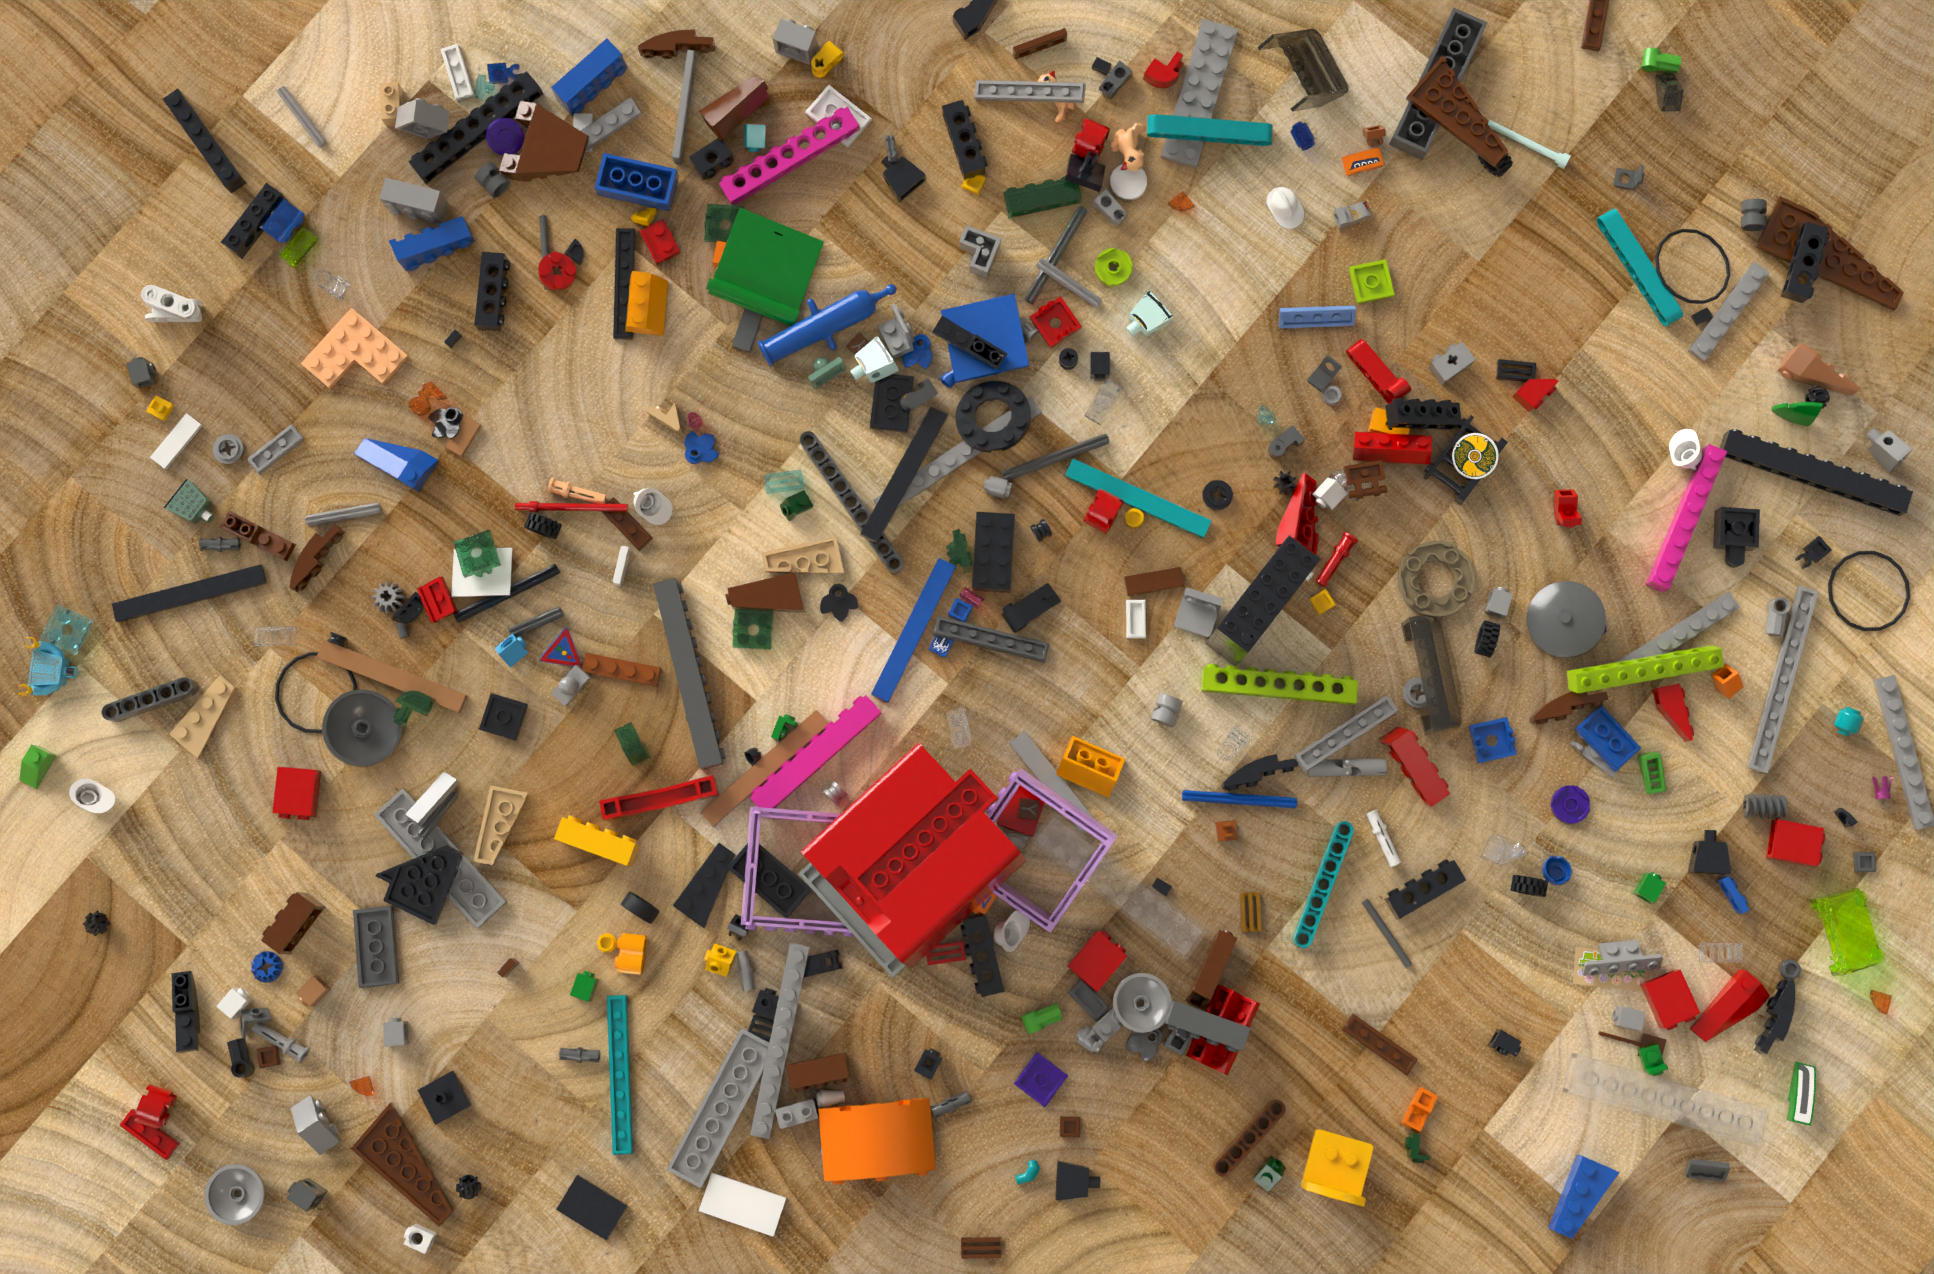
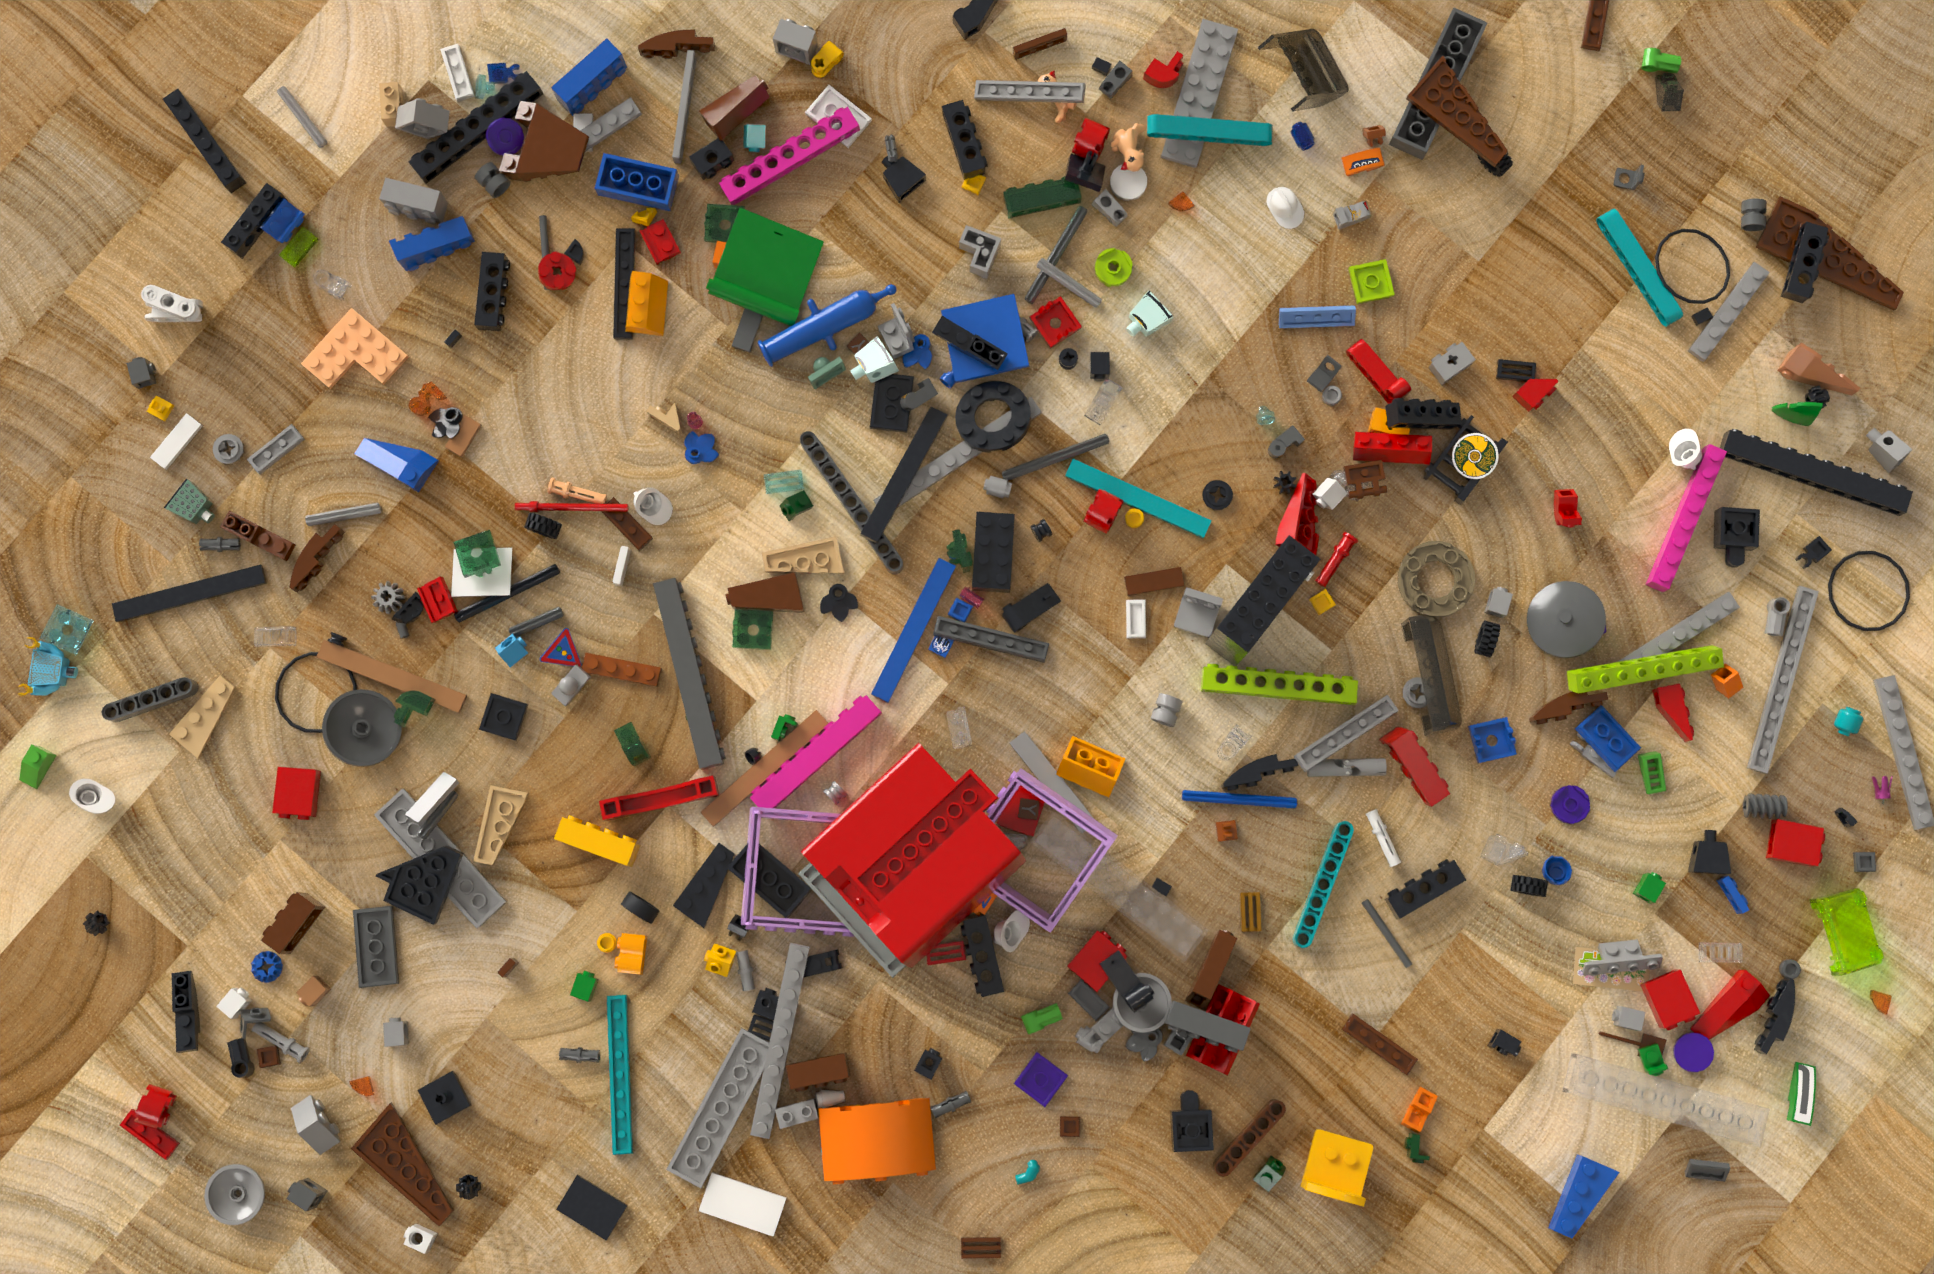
black torso [1055,1160,1100,1200] -> none
light aqua piece [1488,120,1571,169] -> none
none -> black door [1099,950,1155,1013]
none -> black brick [1170,1090,1214,1152]
none -> dark purple tile [1673,1032,1714,1072]

